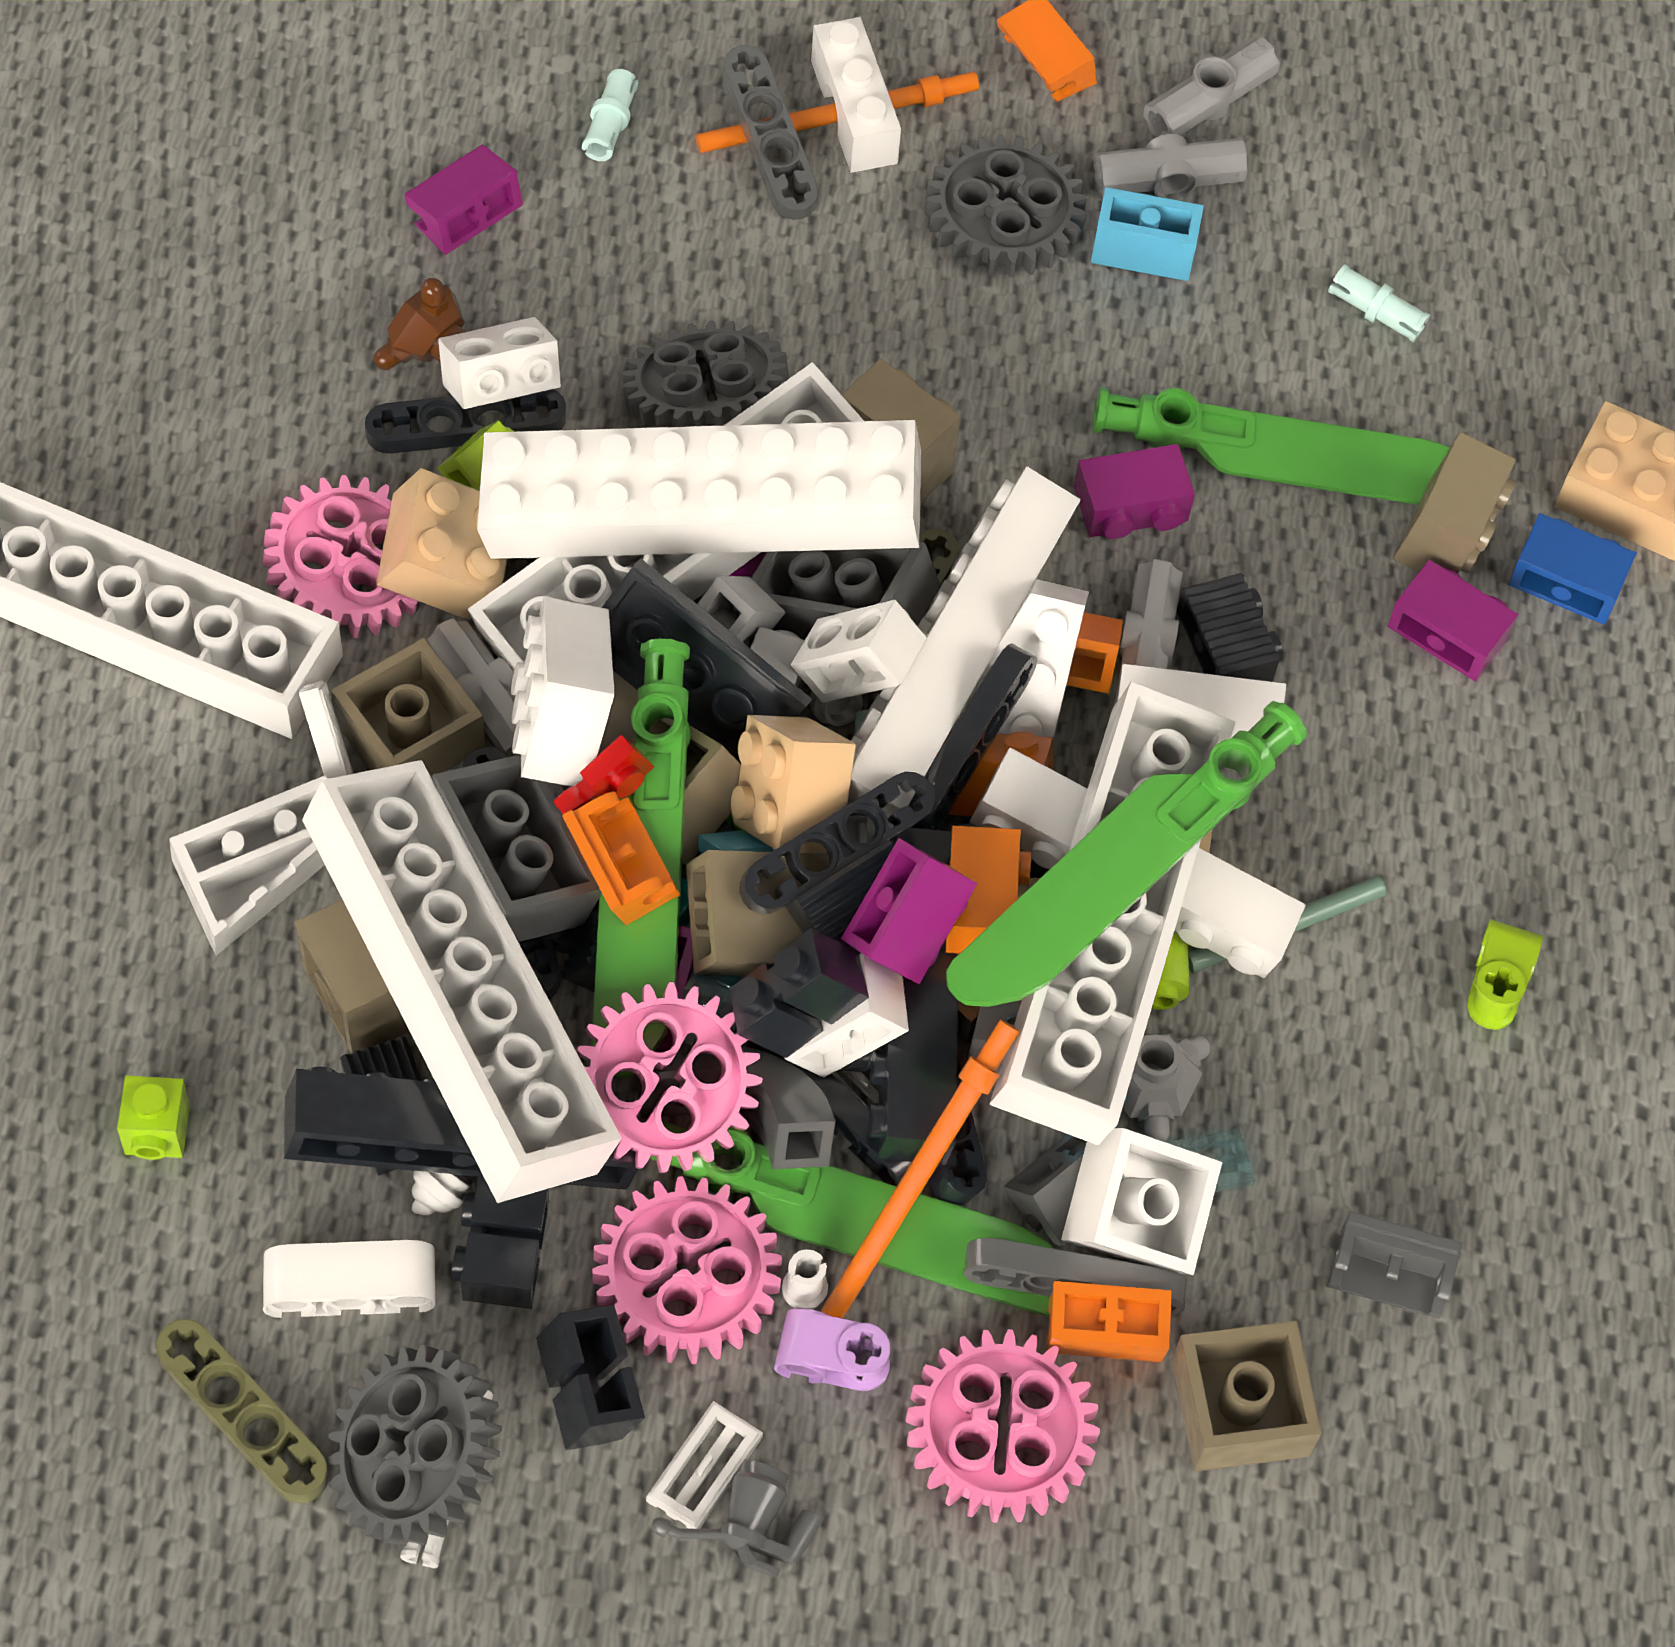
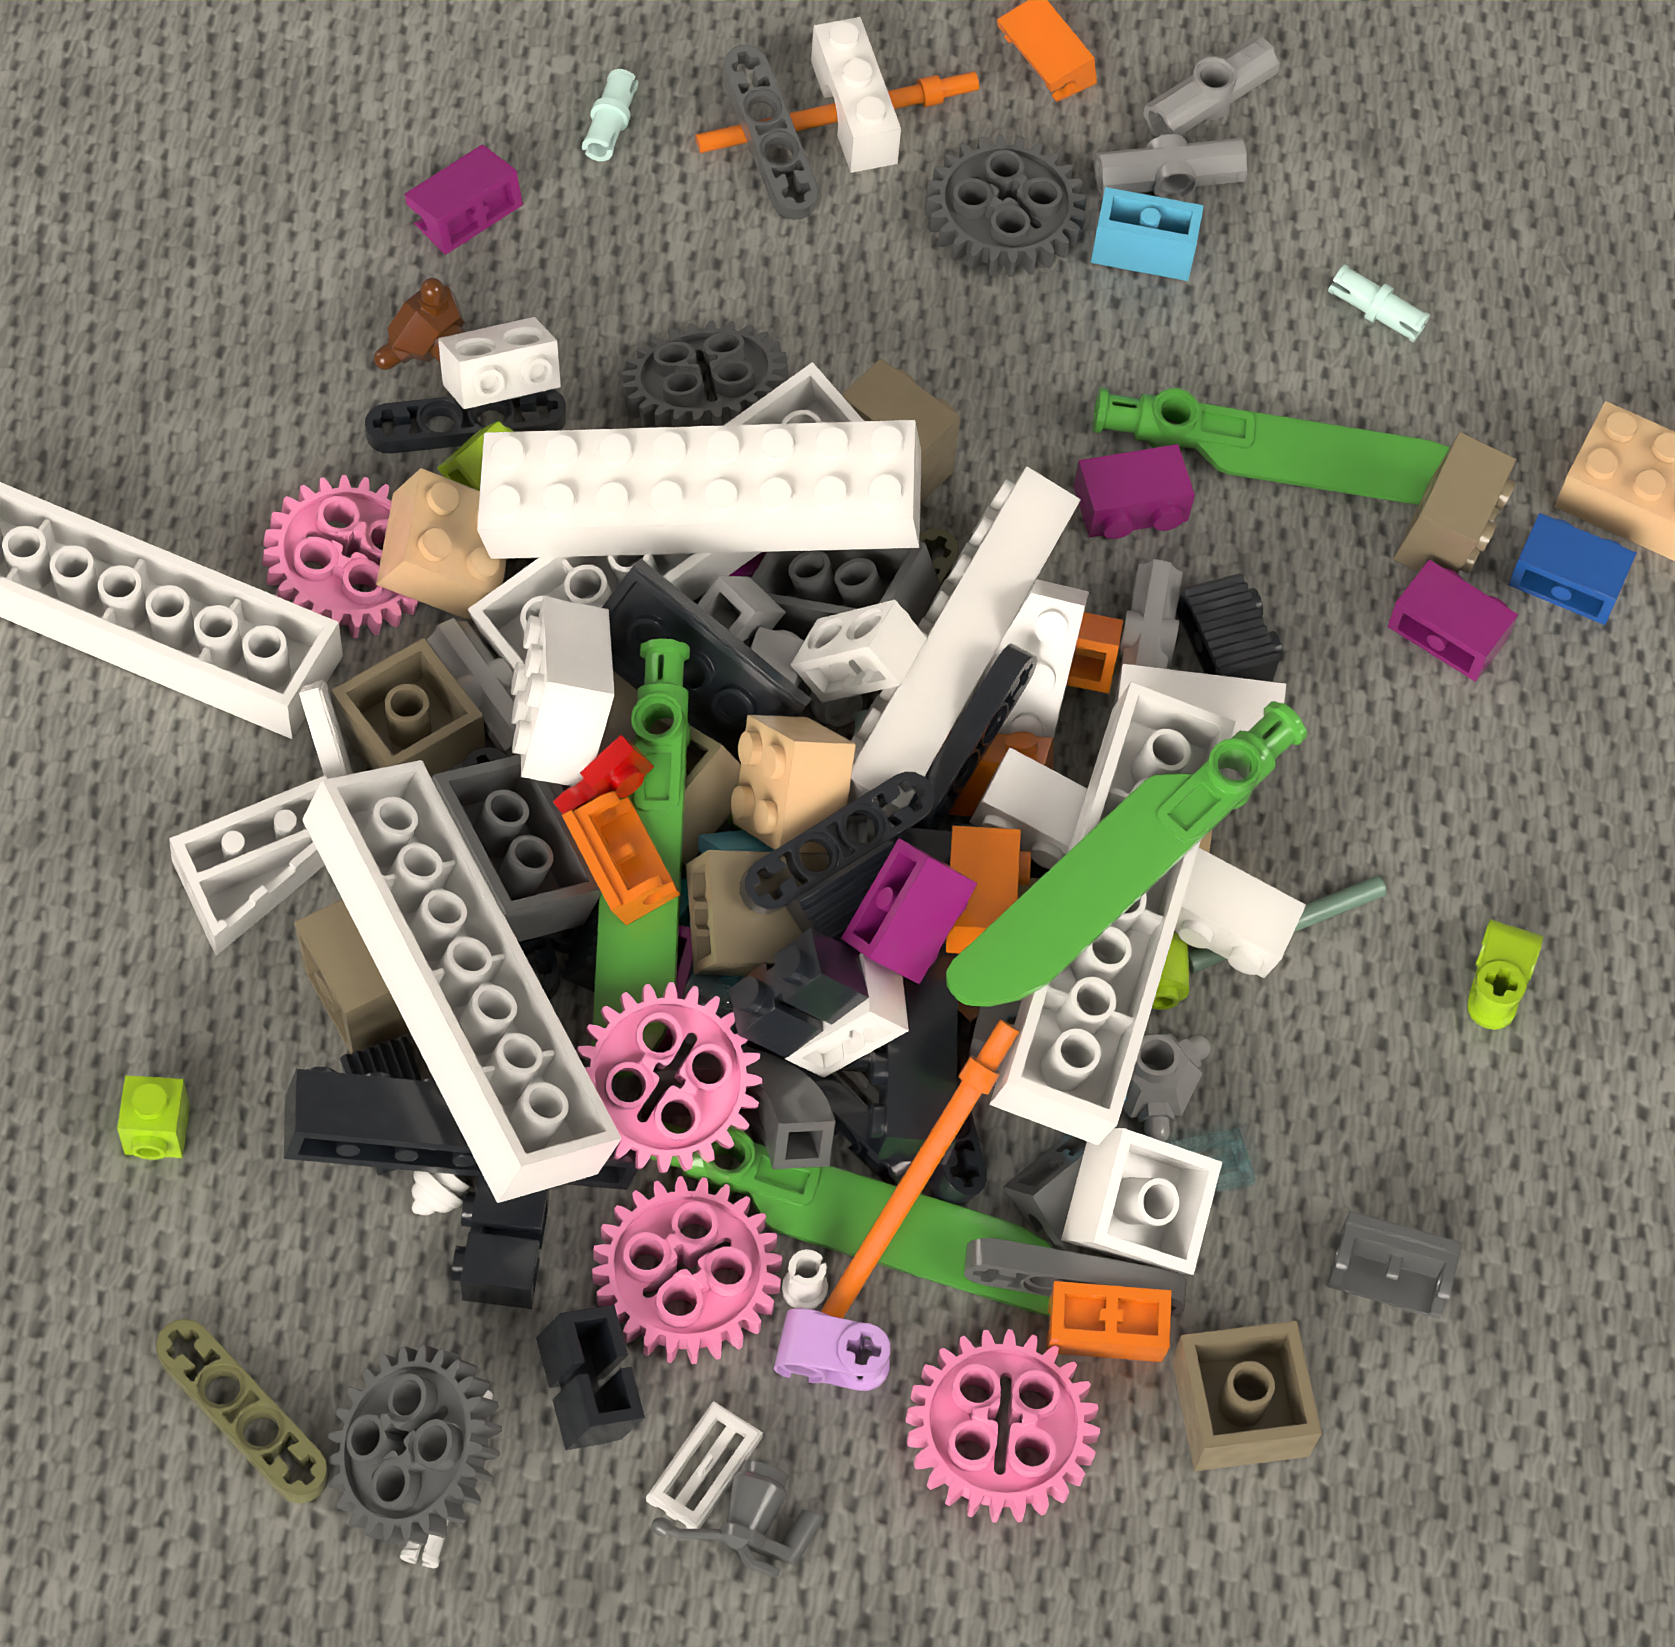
white beam [263,1240,435,1318] -> none

